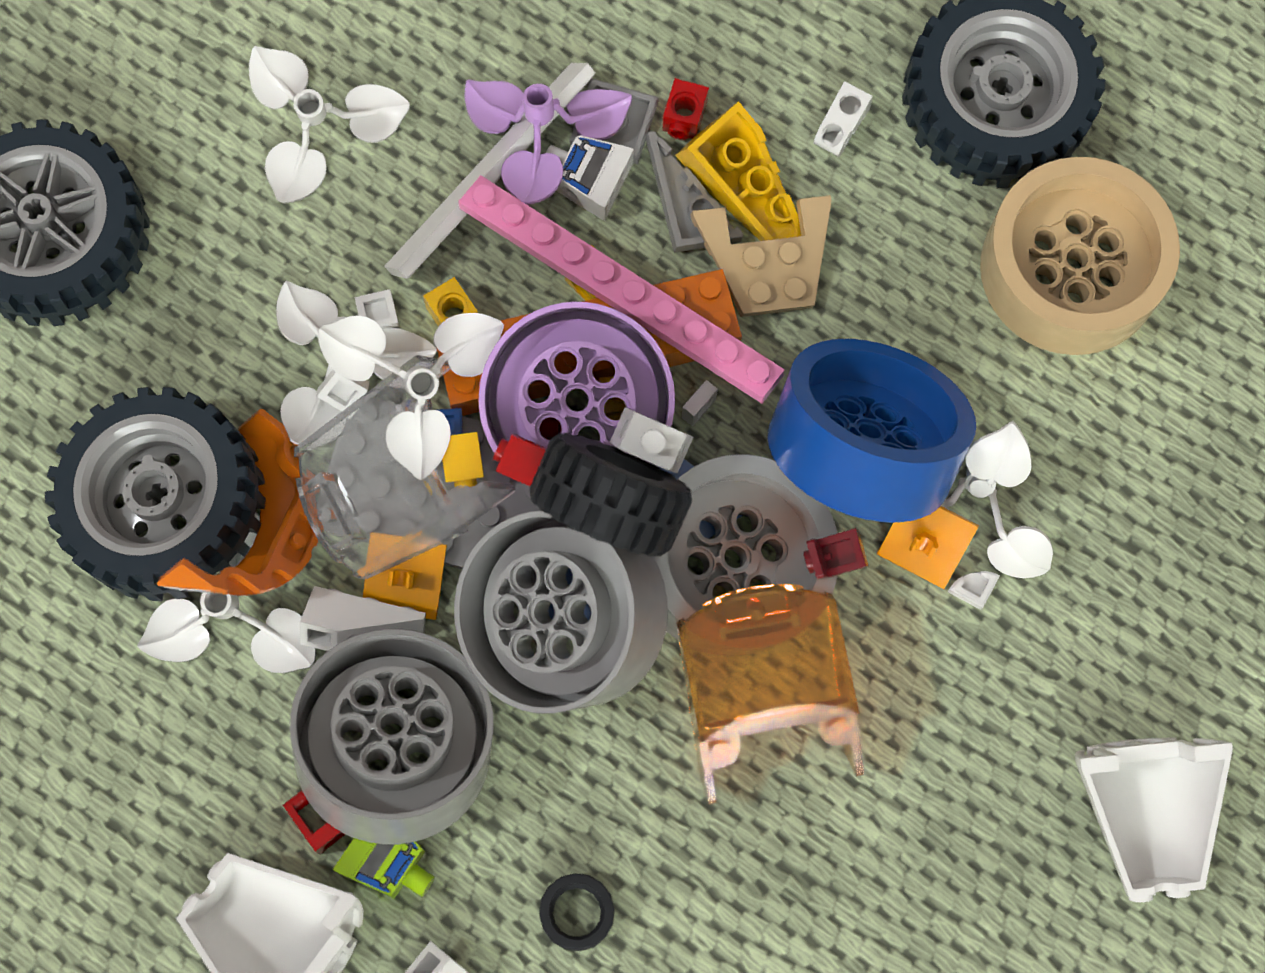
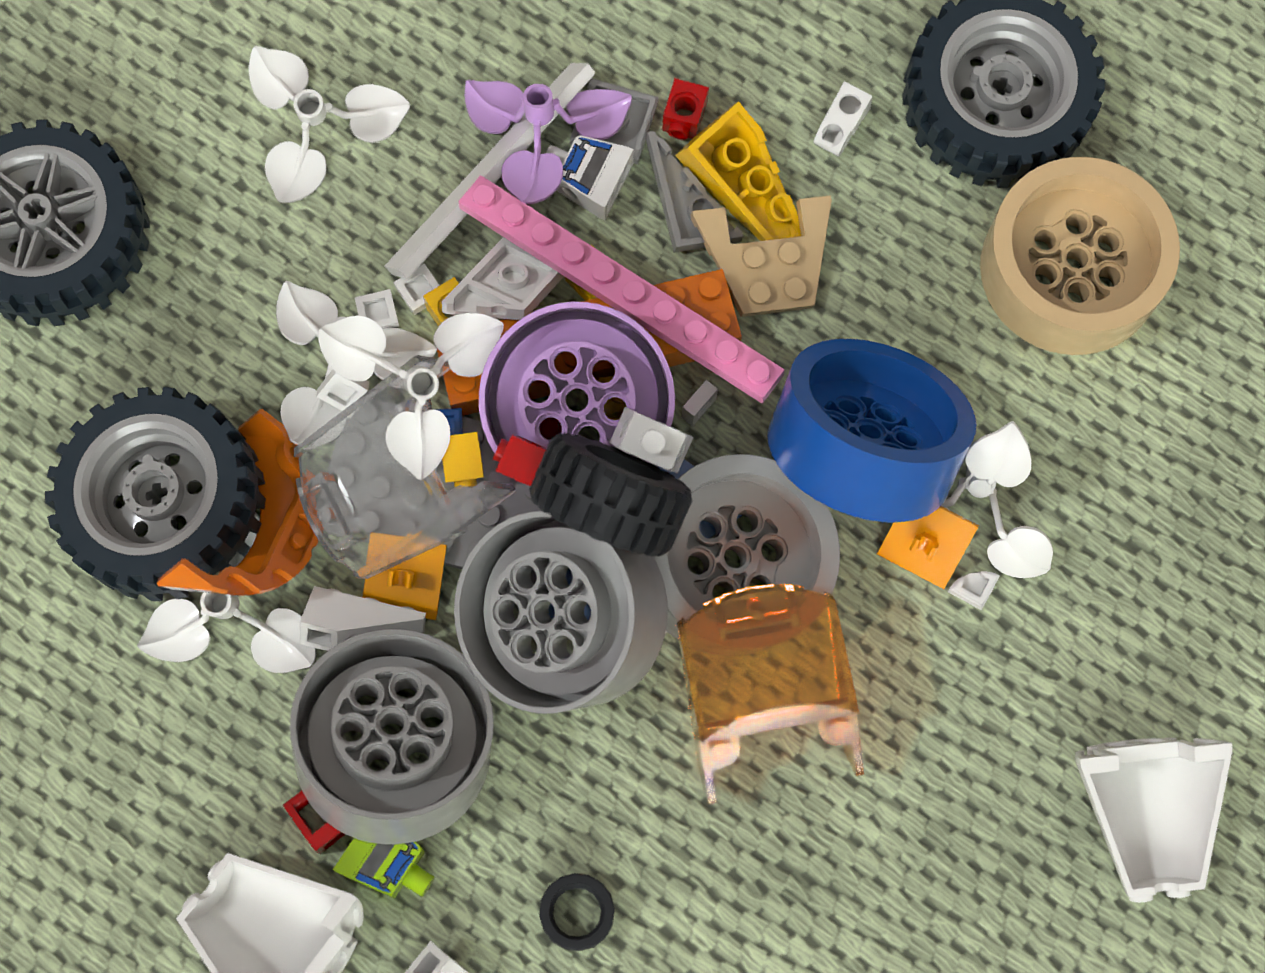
dark red bracket [804,528,869,579] -> none
none -> white tile [394,263,440,315]
none -> white wing [442,237,564,320]

